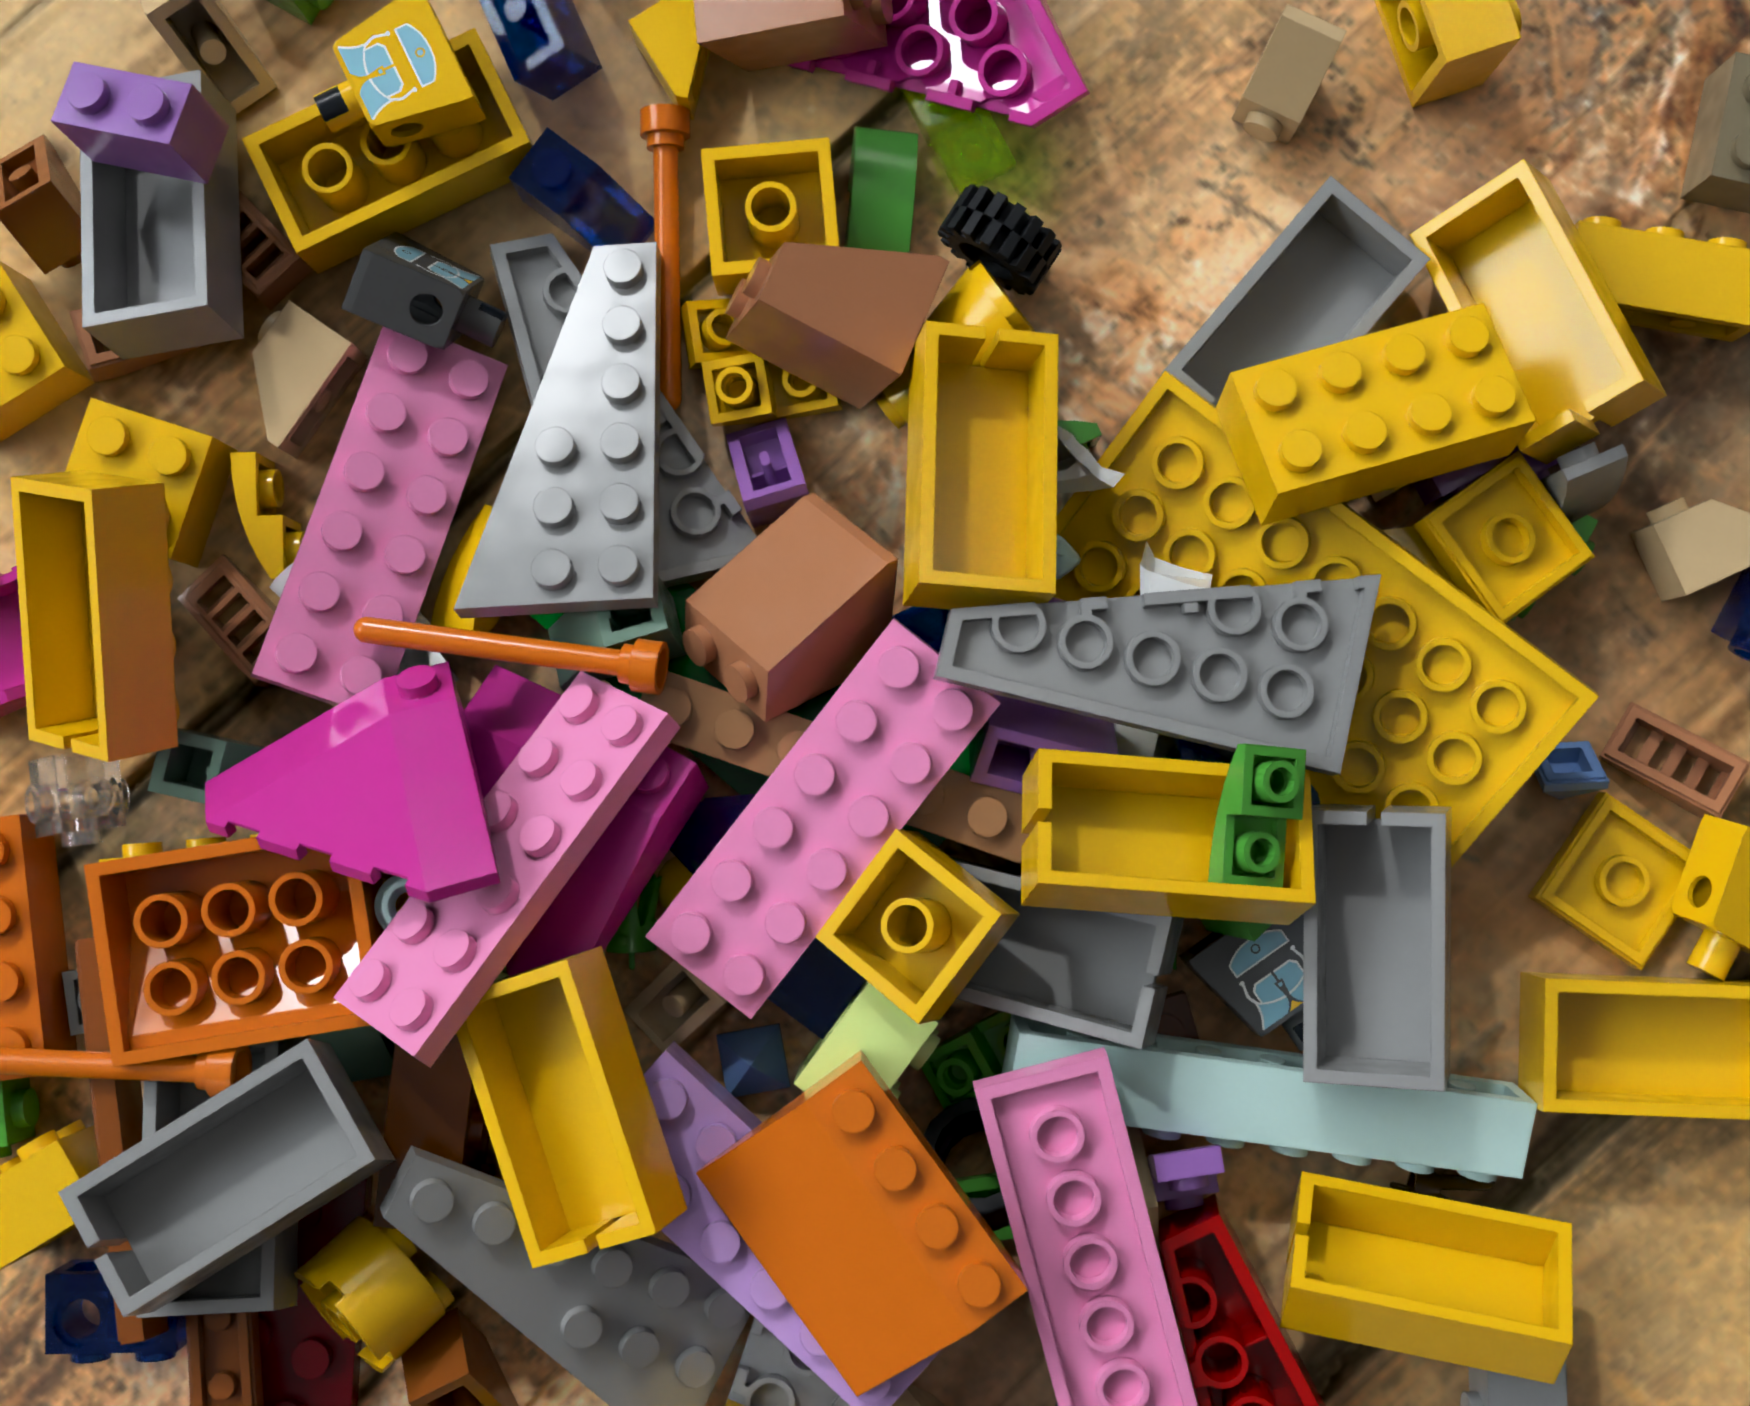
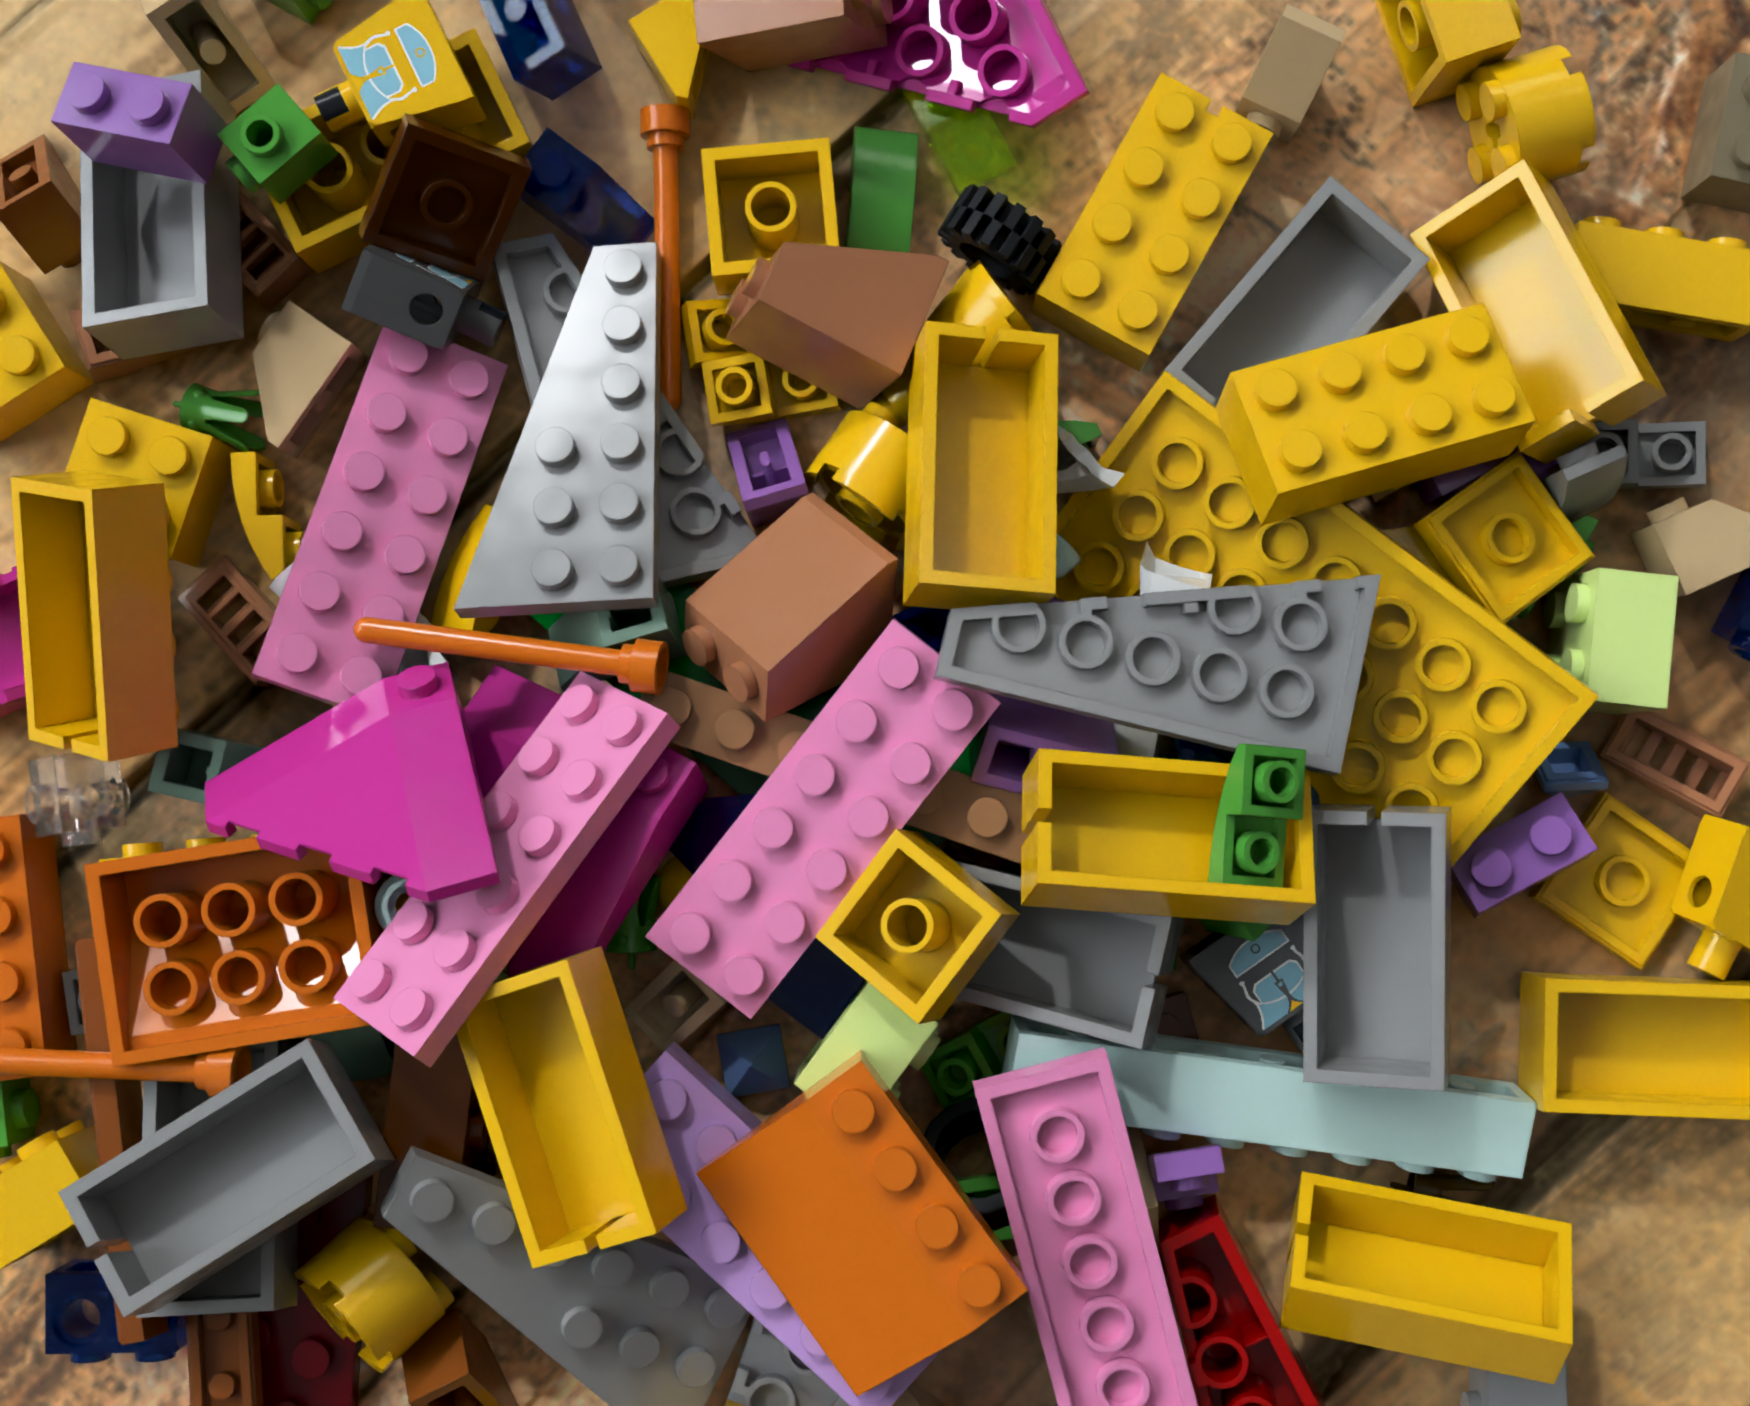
none -> bright green piece [173,383,266,452]
none -> bright green brick [217,83,339,204]
none -> reddish brown plate [358,113,533,282]
none -> yellow brick [804,402,908,551]
none -> yellow piece [1031,72,1274,372]
none -> medium lavender brick [1451,792,1598,919]
none -> yellow brick [1456,44,1596,184]
none -> yellowish green brick [1543,567,1679,715]
none -> light grey slope [1571,419,1706,489]

